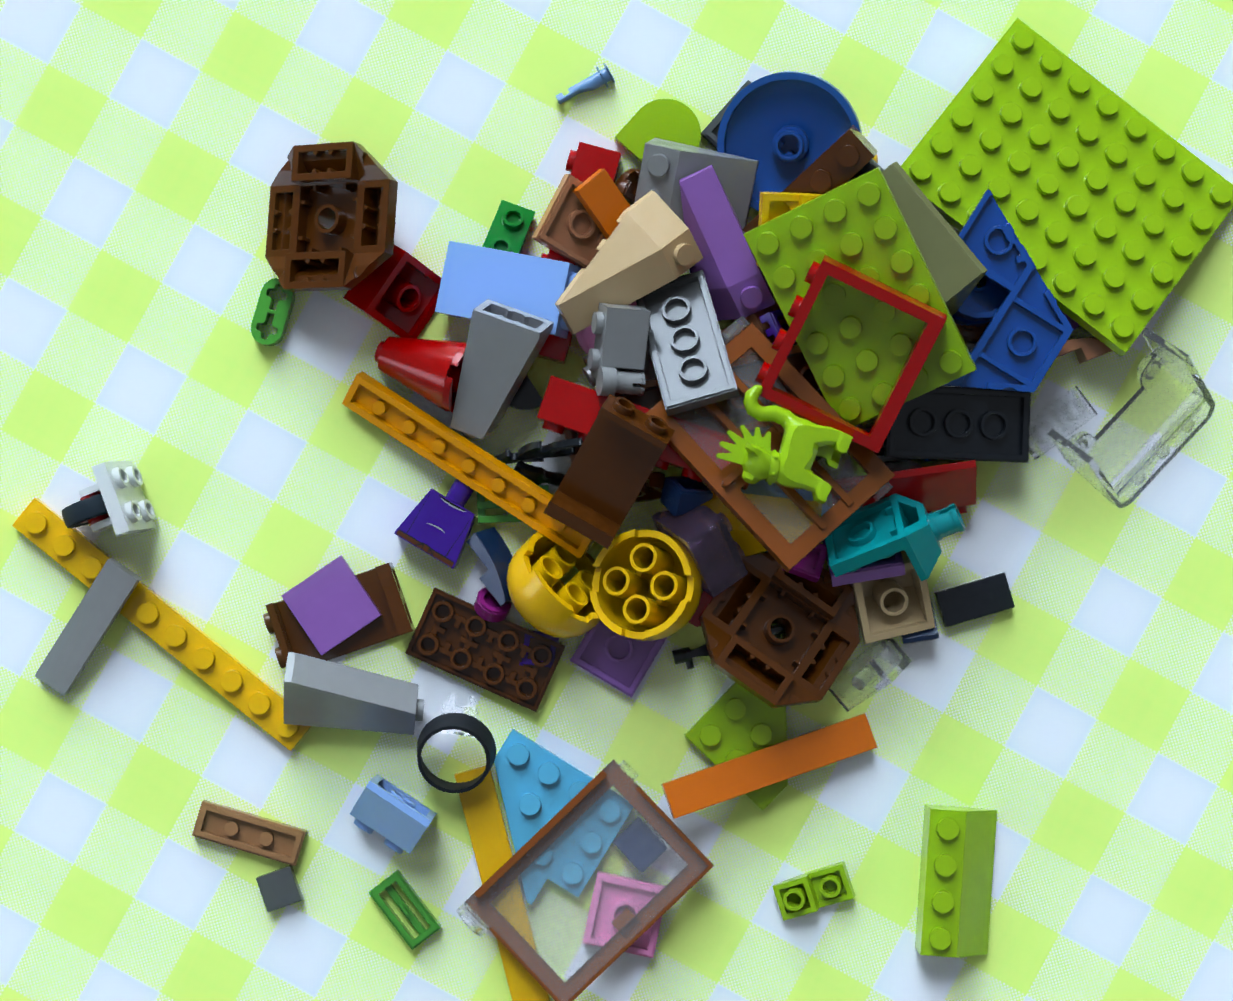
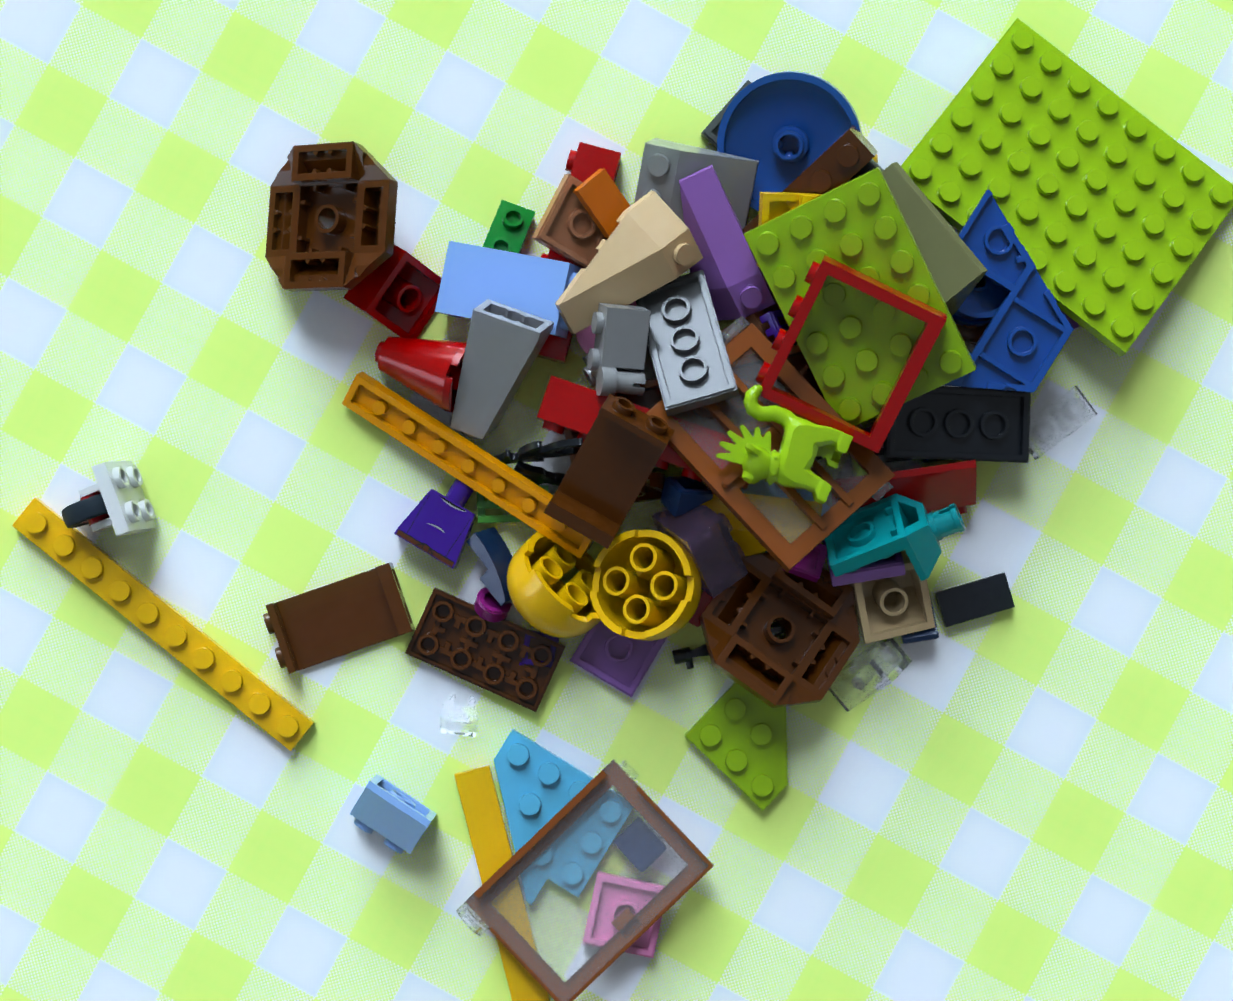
light grey tile [35,558,141,696] -> none
medium nougat tile [192,800,307,866] -> none
bright green beam [251,278,295,346] -> none
dark grey tile [256,865,304,912] -> none
medium lavender tile [281,555,382,656] -> none
light grey slope [284,652,425,735] -> none
bright green tile [369,869,442,950] -> none
black tyre [417,713,496,793] -> none
black tile [509,375,543,410] -> none
medium blue piece [555,63,615,104] -> none
lime tile [615,99,701,163] -> none
reddish brown tile [615,168,640,205] -> none
orange tile [661,713,877,819] -> none
lime slope [772,861,855,921] -> none
lime slope [915,804,997,958] -> none
clear windscreen [1048,328,1215,508] -> none
nougat slope [1056,338,1113,364] -> none

